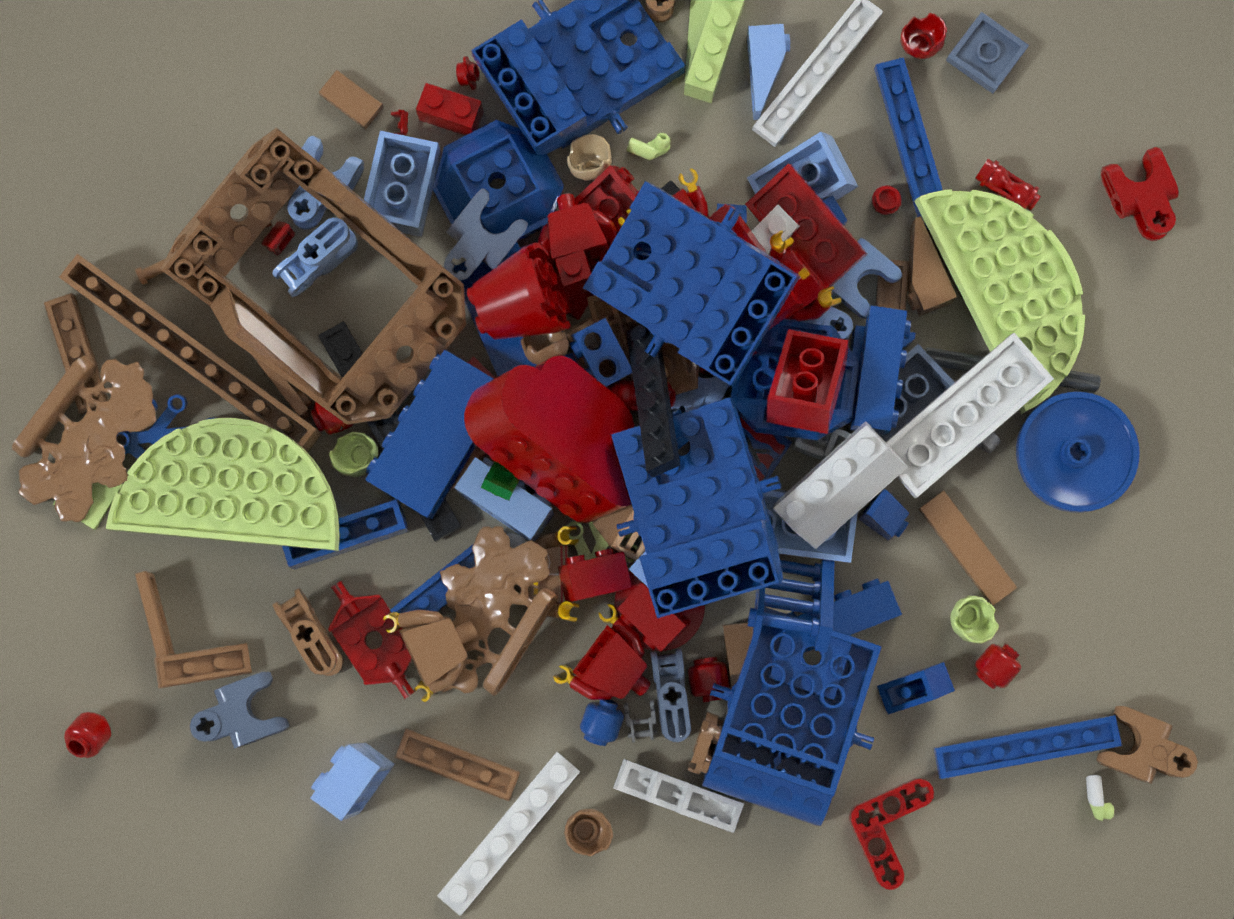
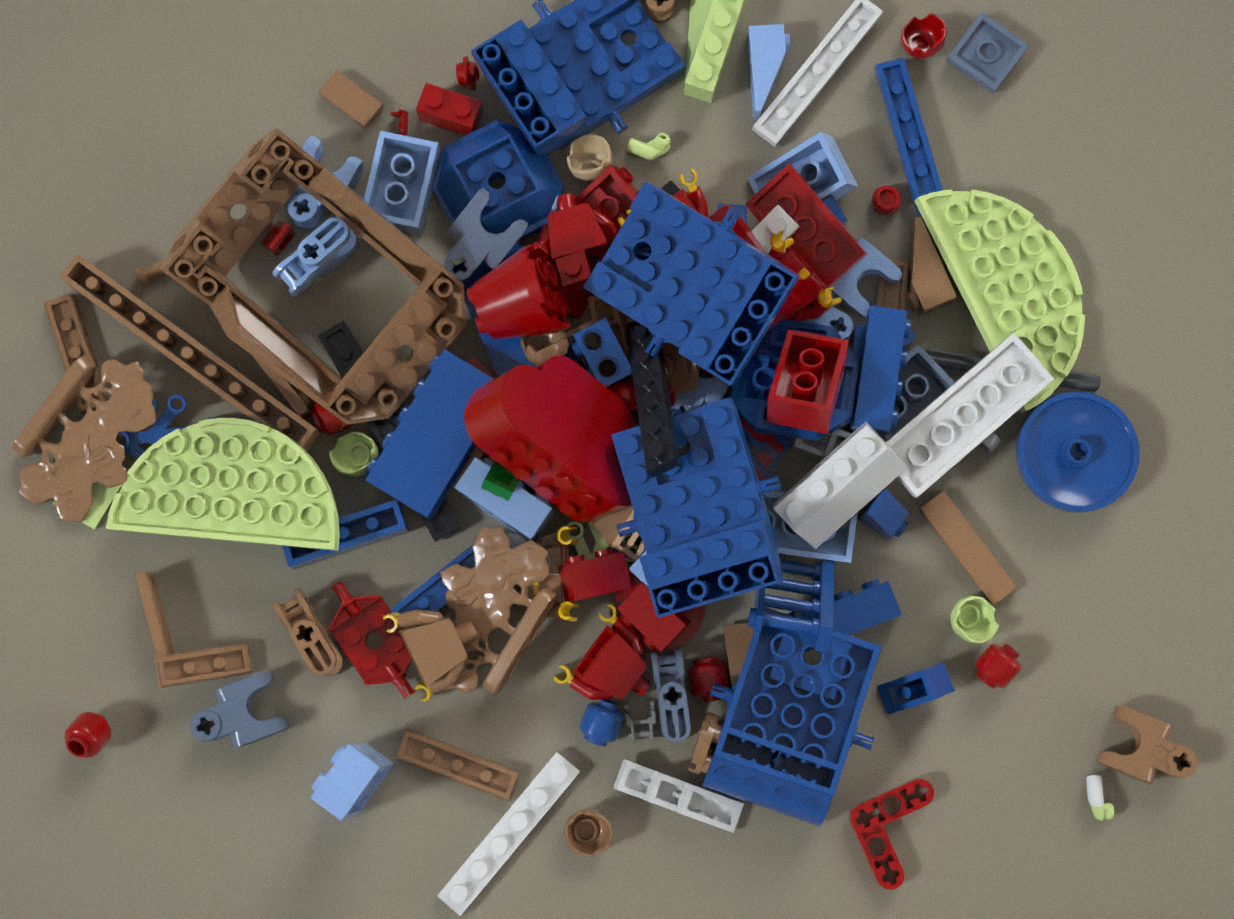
blue plate [933,715,1122,779] -> none
red piece [975,159,1041,211] -> none
red piece [1100,147,1179,241] -> none

